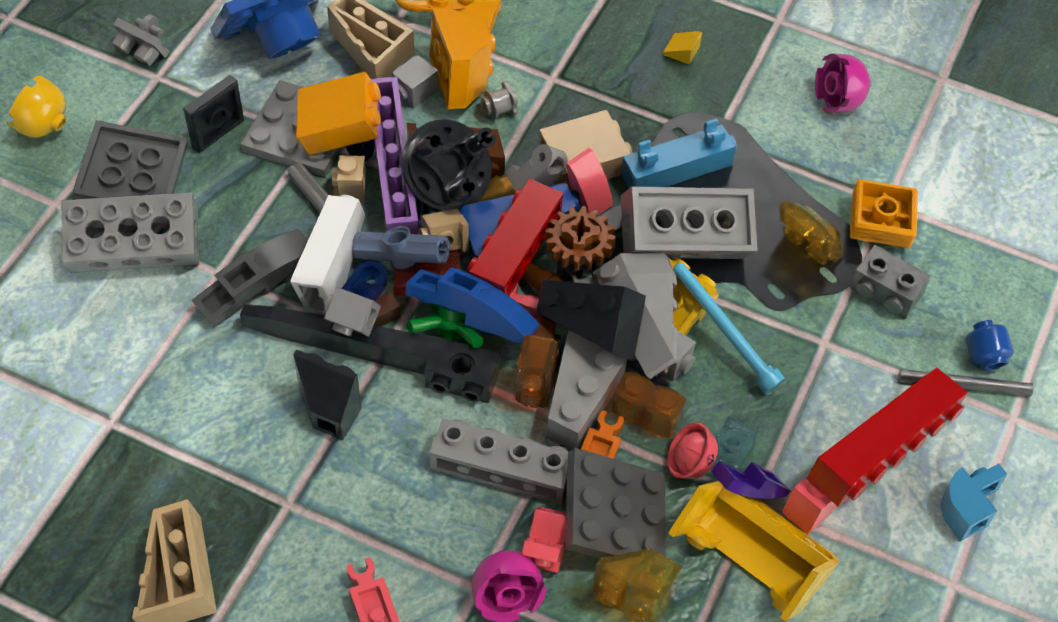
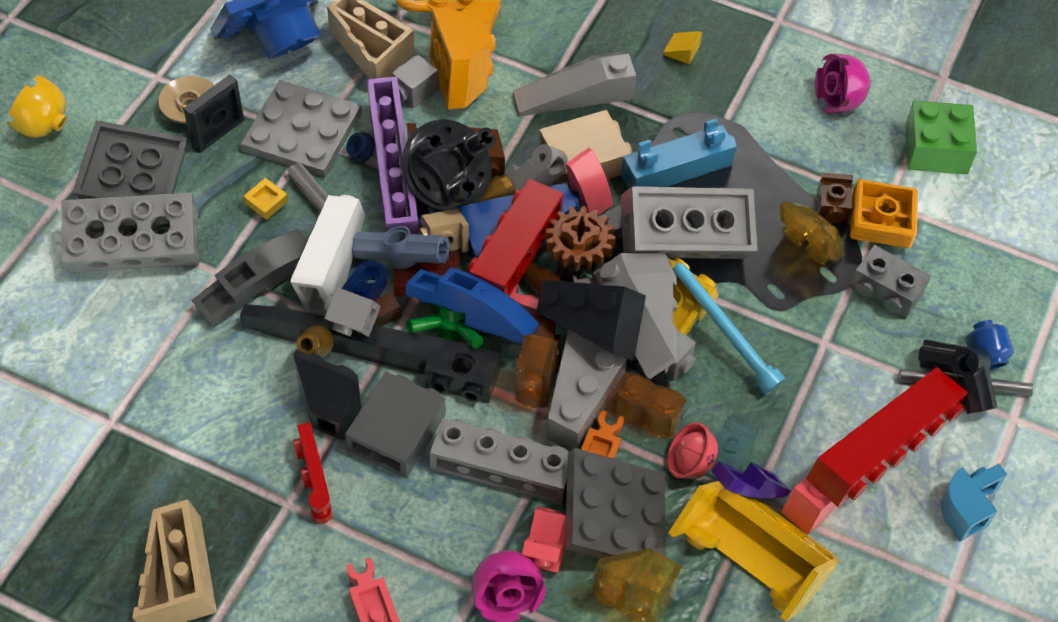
light grey hips [112,14,170,67] -> none
light orange brick [296,72,381,155] -> none
tan brick [332,155,366,204] -> none
light grey brick [481,81,518,119] -> none
none -> tan dish [158,76,214,124]
none -> yellow plate [243,178,289,220]
none -> red plate [293,422,332,524]
none -> pearl gold cone [296,325,333,357]
none -> dark grey brick [345,371,446,478]
none -> light grey wedge [513,52,636,117]
none -> reddish brown brick [817,172,853,223]
none -> bright green brick [905,100,977,175]
none -> black piece [918,339,998,414]

